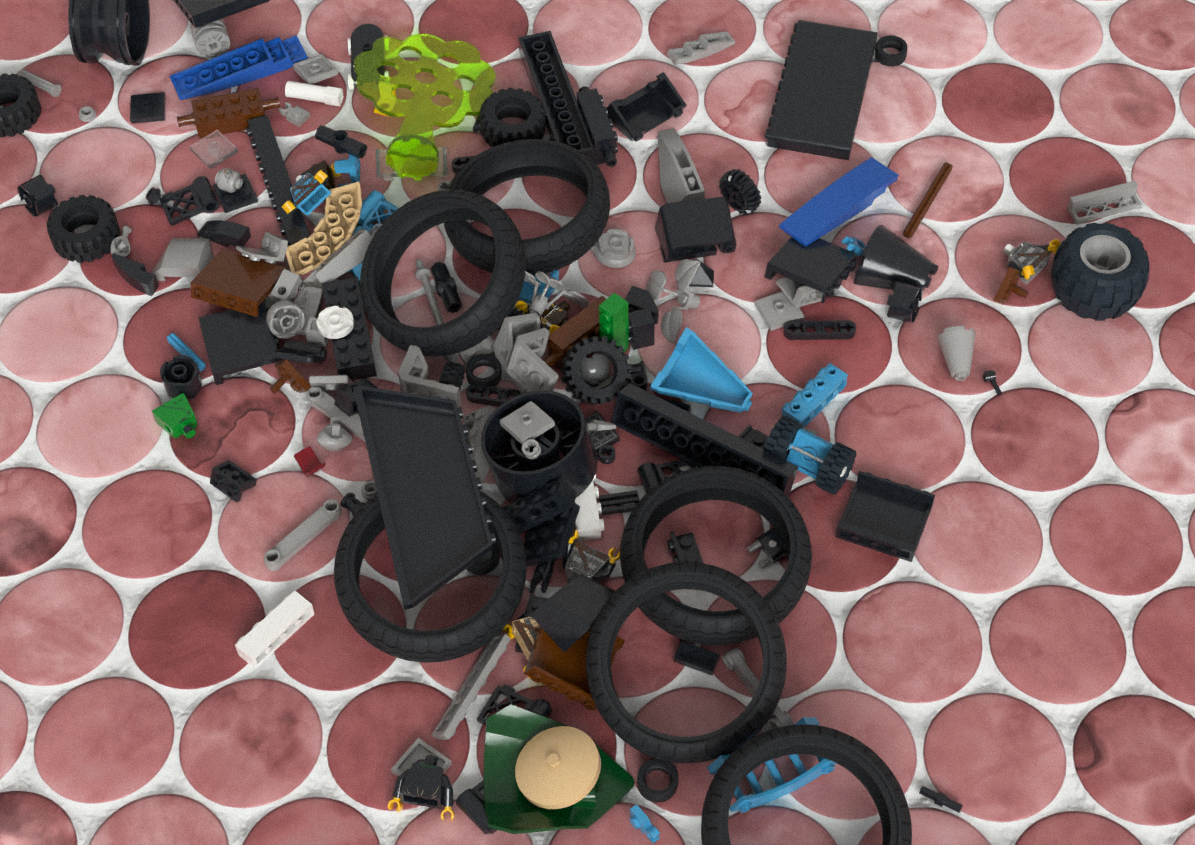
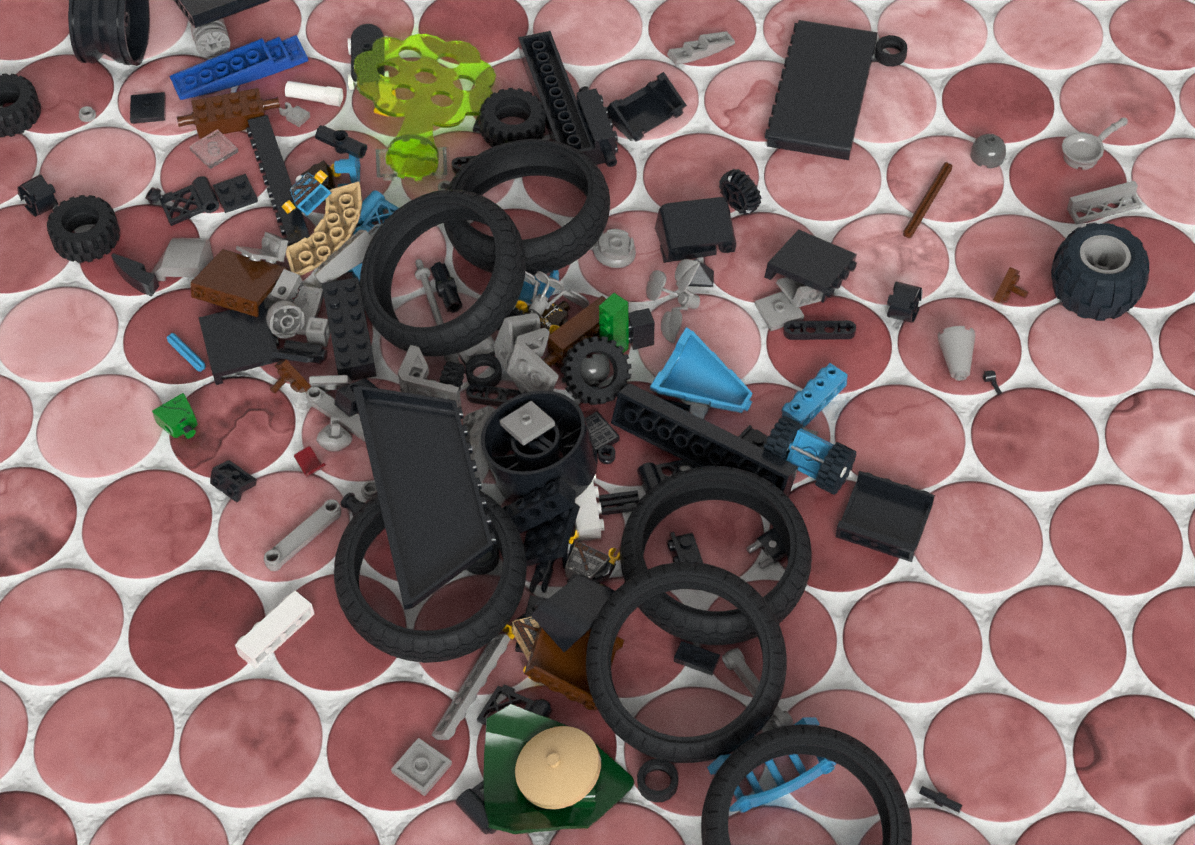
light grey axle [17,69,62,97] -> none
light grey piece [110,225,132,258] -> none
black brick [160,355,202,399] -> none
black slope [197,220,251,248] -> none
light grey head [215,168,243,193] -> none
light grey plate [292,54,338,84] -> none
white tile [316,306,354,339] -> none
black torso [388,755,455,820] -> none
light grey bush [522,439,541,460] -> none
light grey bar [587,420,616,432] -> none
black slope [624,286,659,324] -> none
black piece [628,361,647,391] -> none
dark azure plate [629,804,660,843] -> none
light grey wedge [658,128,705,203] -> none
blue slope [779,157,899,247] -> none
dark azure plate [842,236,866,257] -> none
black cone [854,225,939,291] -> none
torso [1003,239,1061,284] -> none
none -> dark grey cylinder [971,134,1006,168]
none -> light grey piece [1062,117,1128,170]

